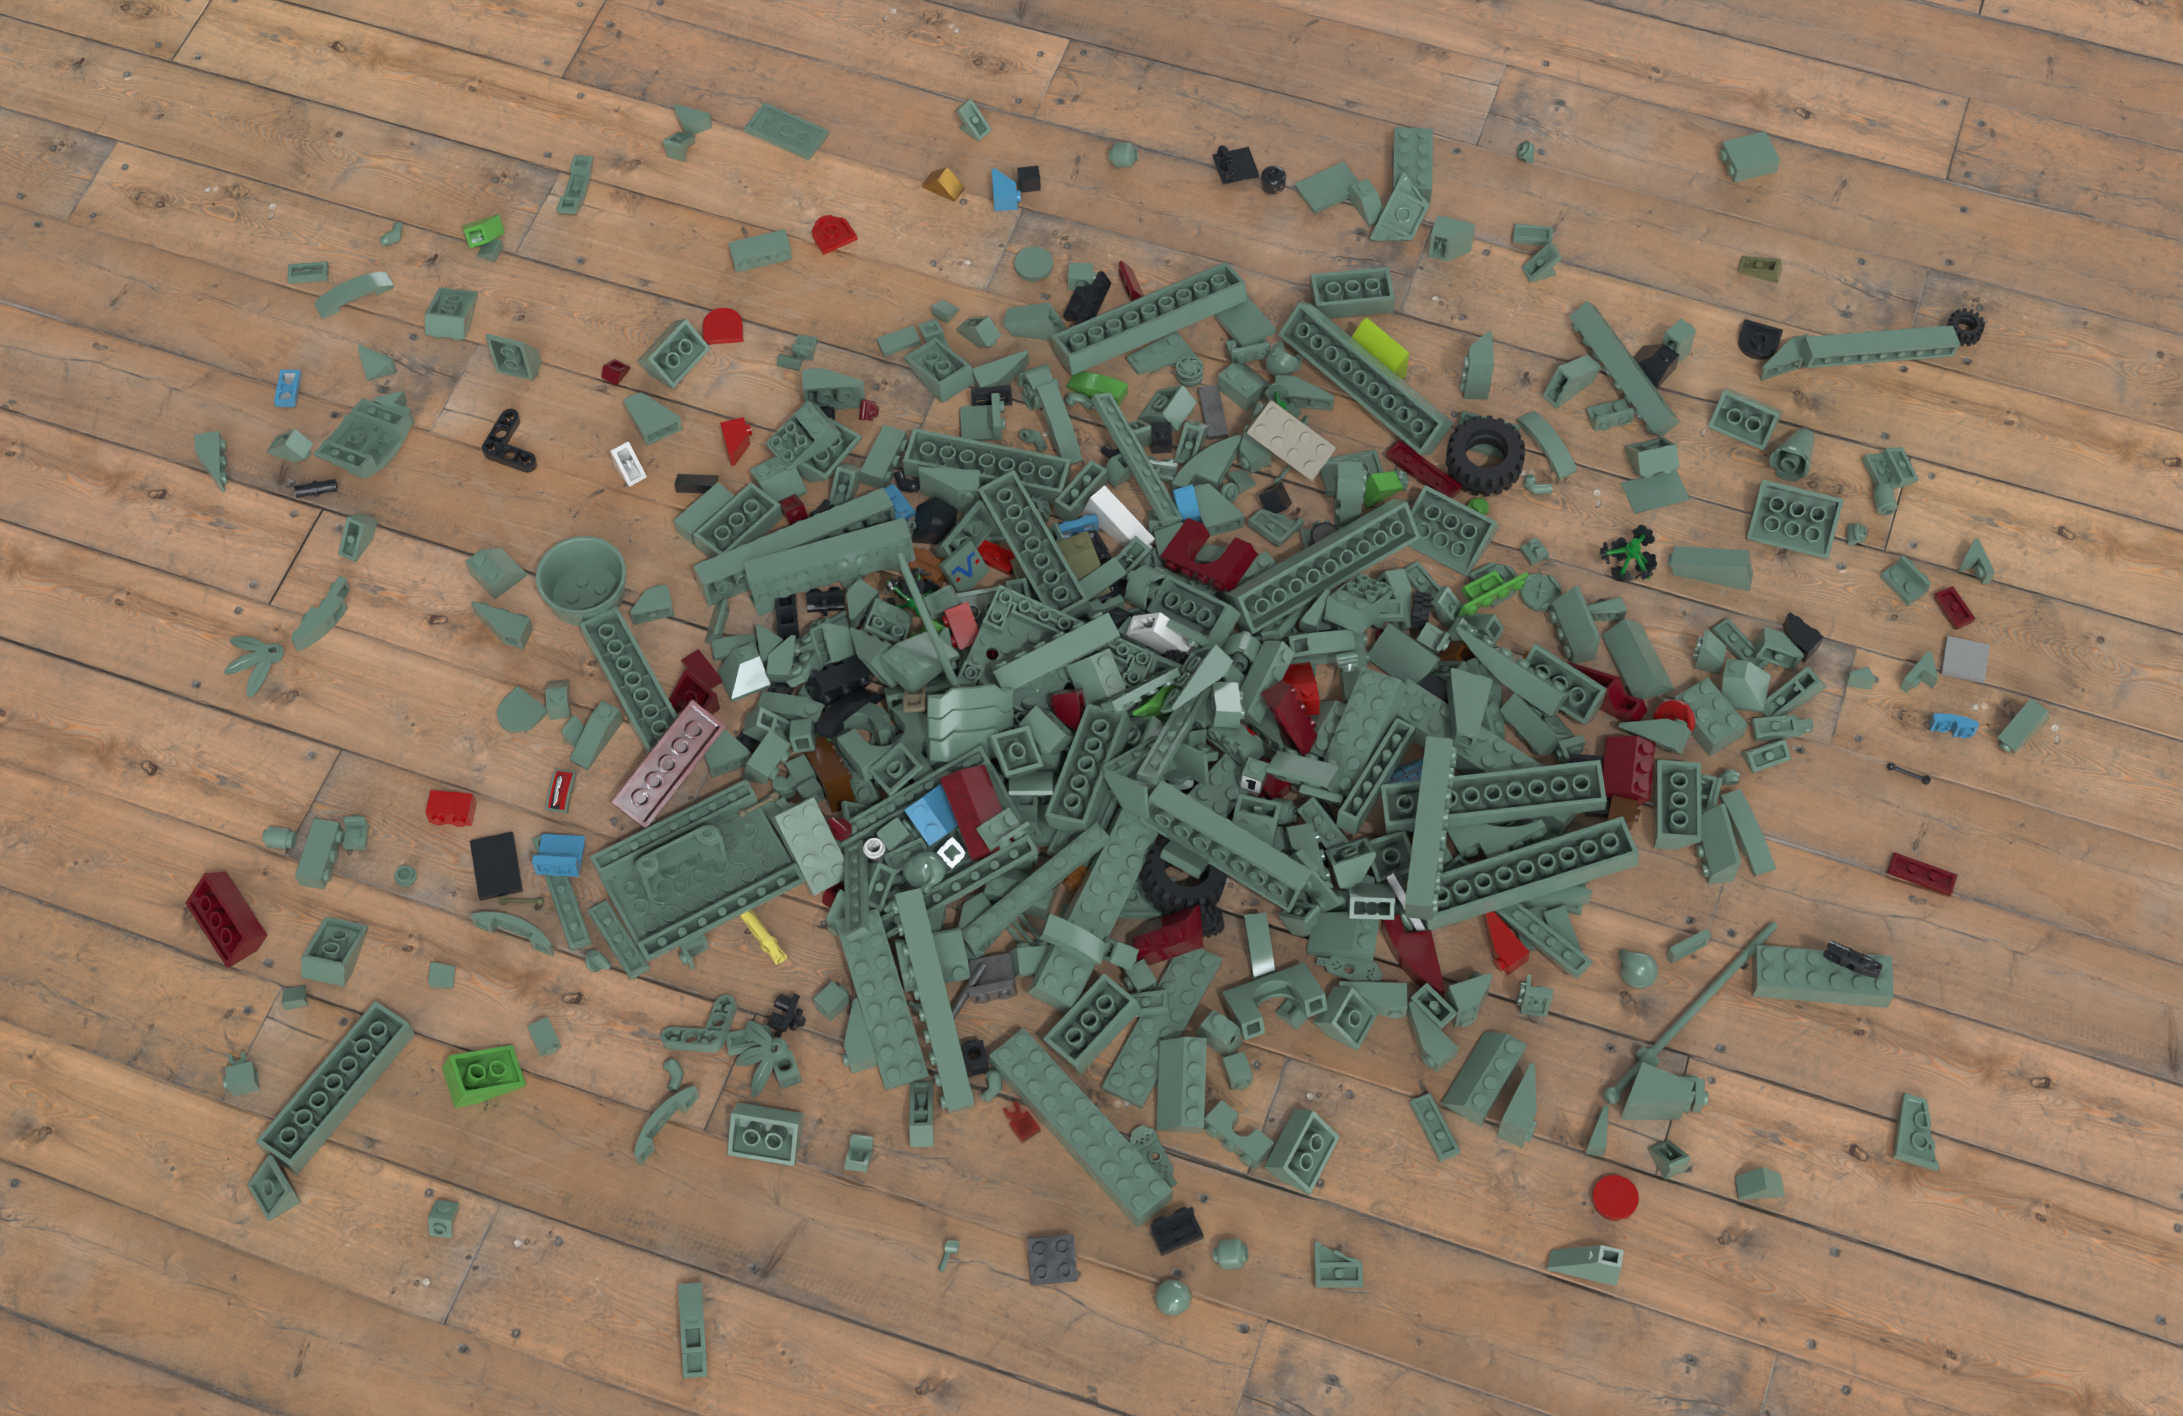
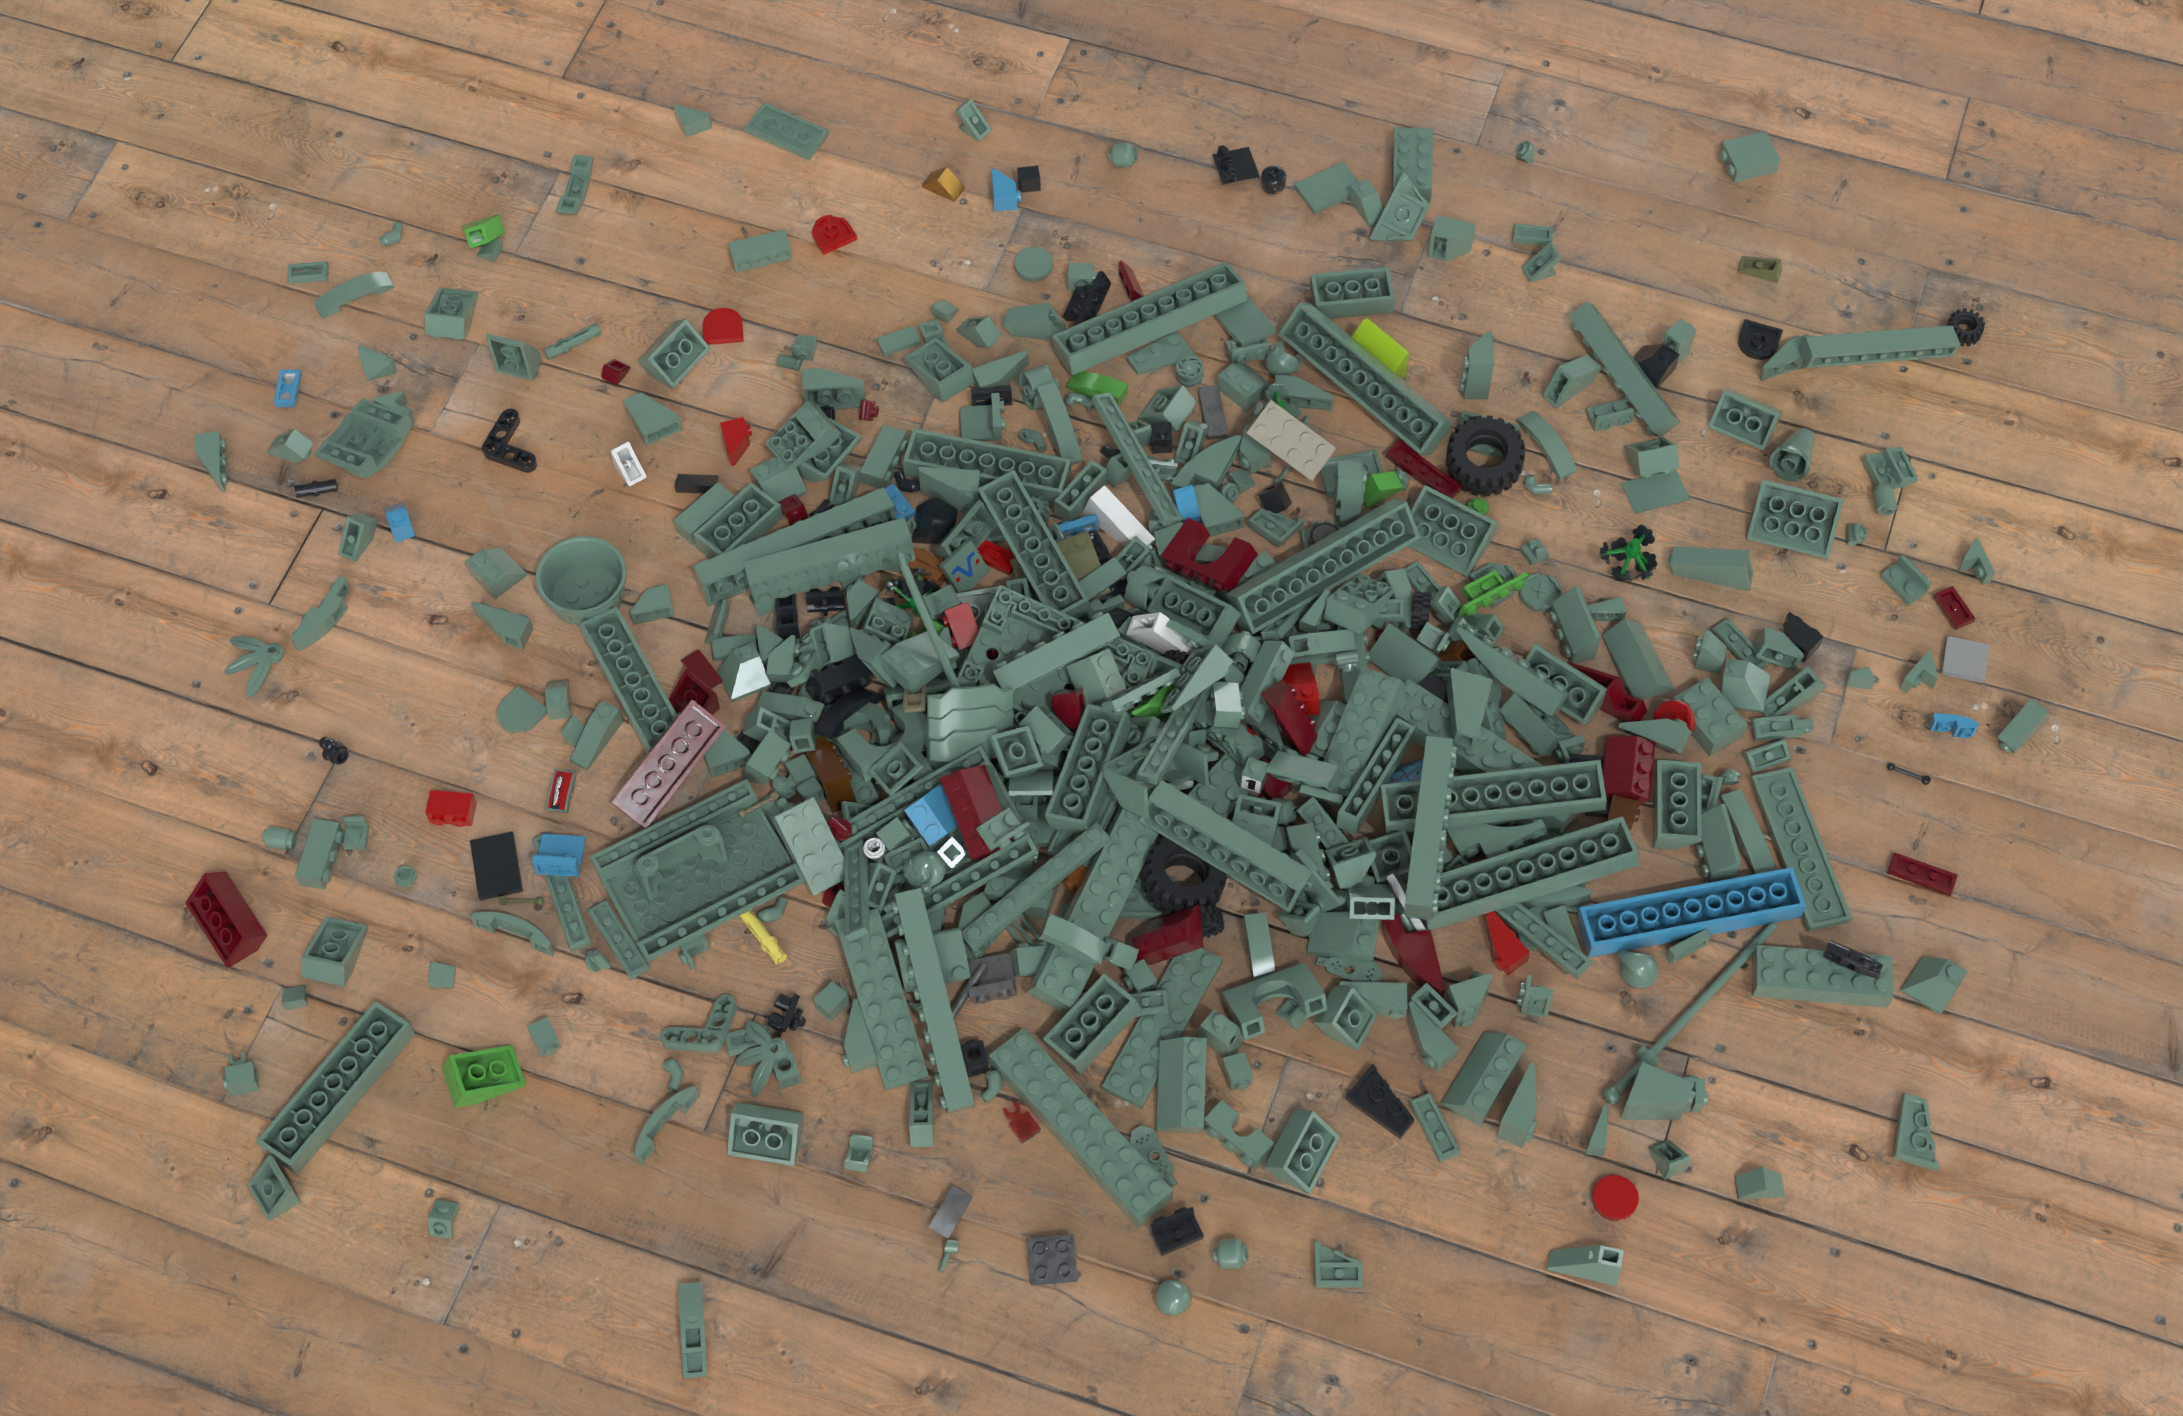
sand green slope [663,132,696,162] -> none
sand green slope [1160,840,1209,879] -> none
none -> black piece [319,737,349,765]
none -> dark azure slope [384,502,415,542]
none -> sand green pin [543,323,601,360]
none -> sand green arm [758,897,788,922]
none -> flat silver slope [929,1185,973,1239]
none -> black wing [1345,1064,1415,1140]
none -> dark azure brick [1576,867,1806,958]
none -> sand green plate [1750,767,1852,932]
none -> sand green slope [1901,957,1968,1015]

